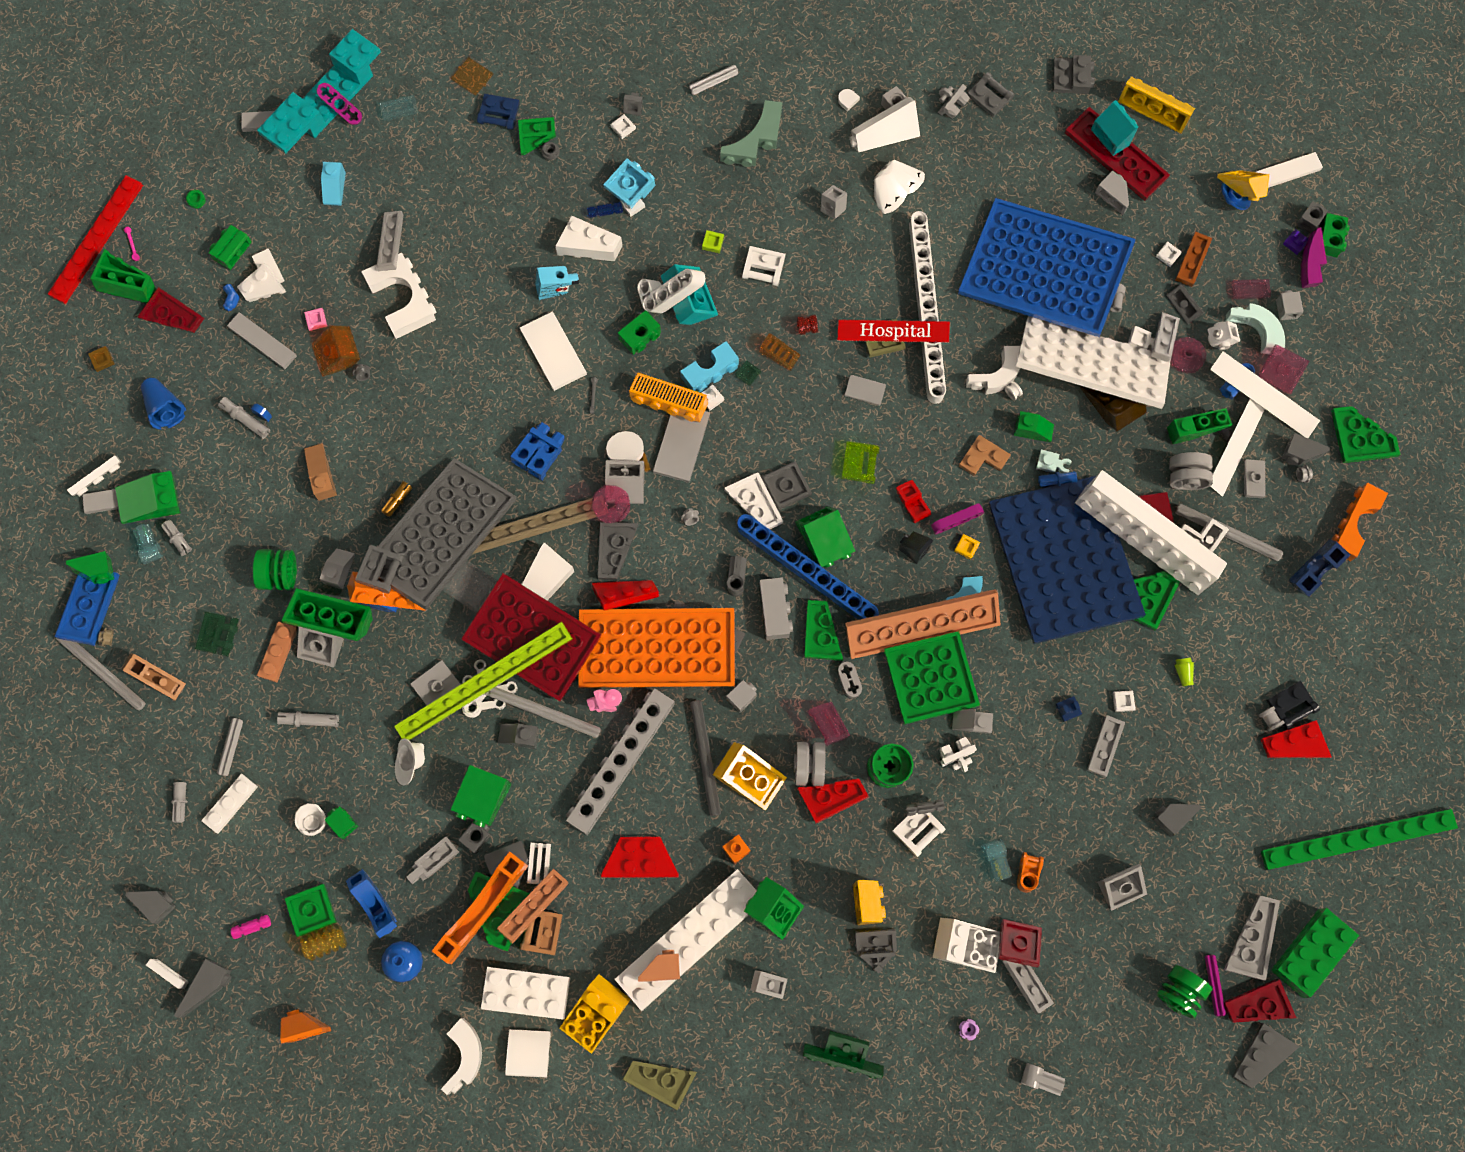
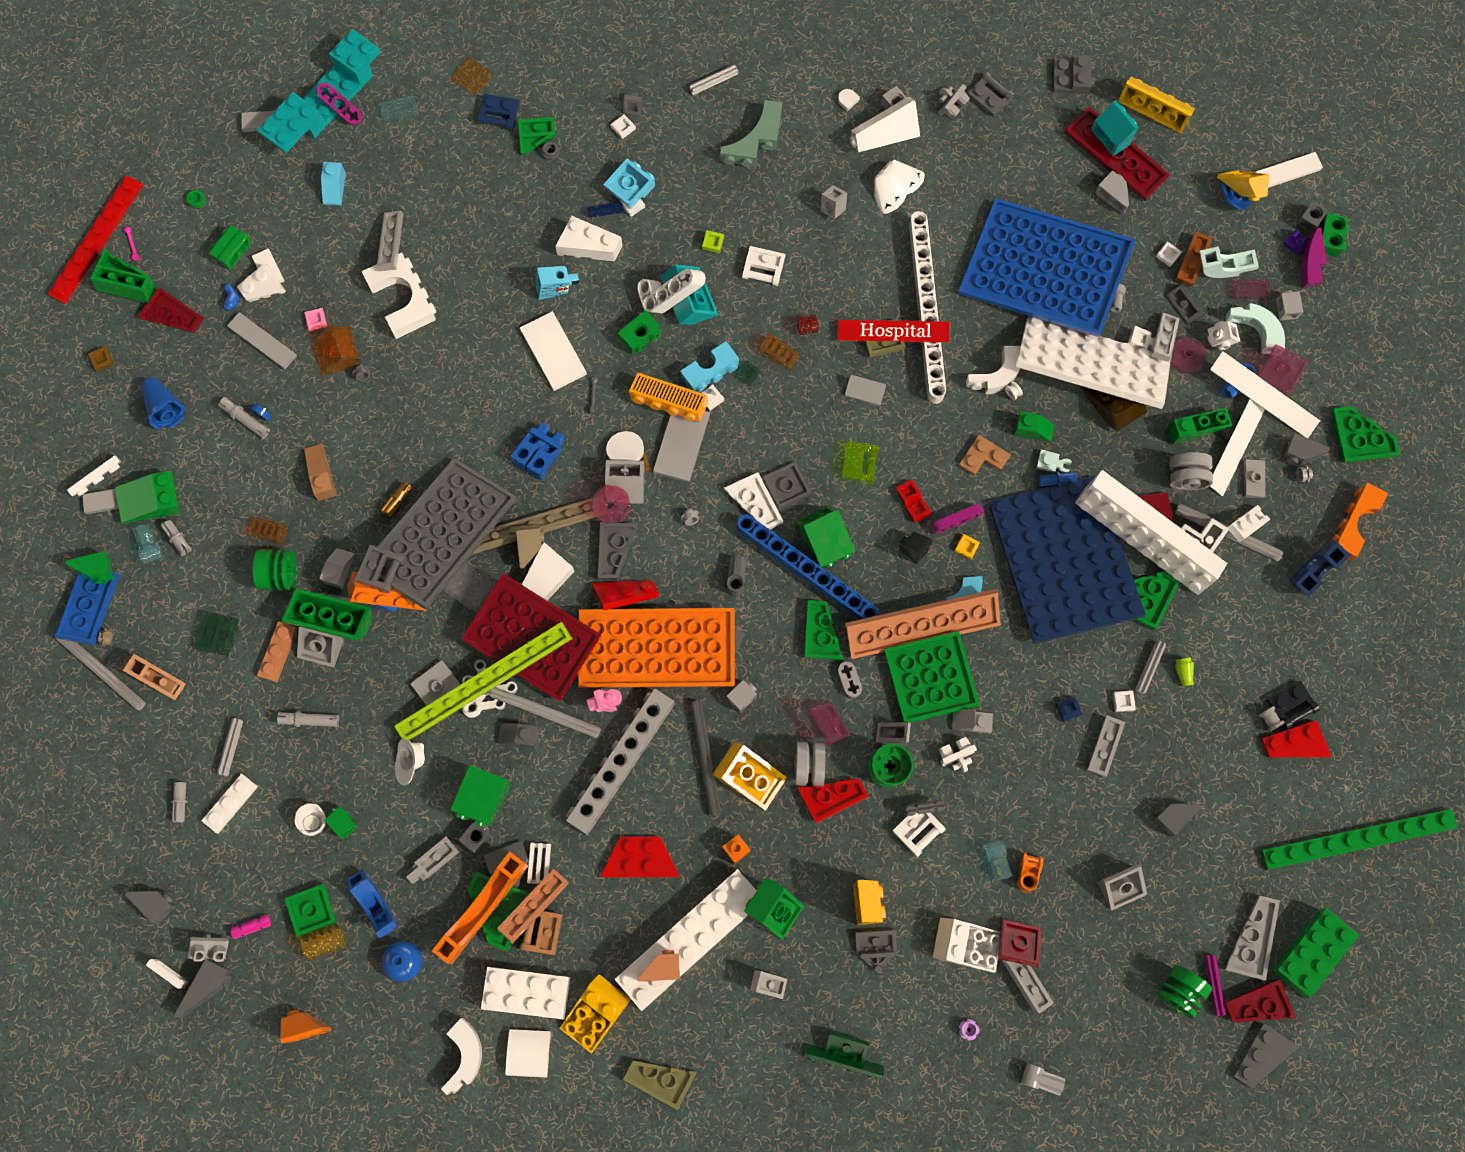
light grey brick [759,577,793,640] -> none
none -> light grey hips [187,934,229,962]
none -> clear orange slope [245,516,289,545]
none -> dark tan slope [515,525,544,568]
none -> light grey slope [876,722,911,747]
none -> light grey axle [1135,640,1166,694]
none -> light aqua arch [1200,246,1259,278]
none -> white plate [1228,505,1270,542]

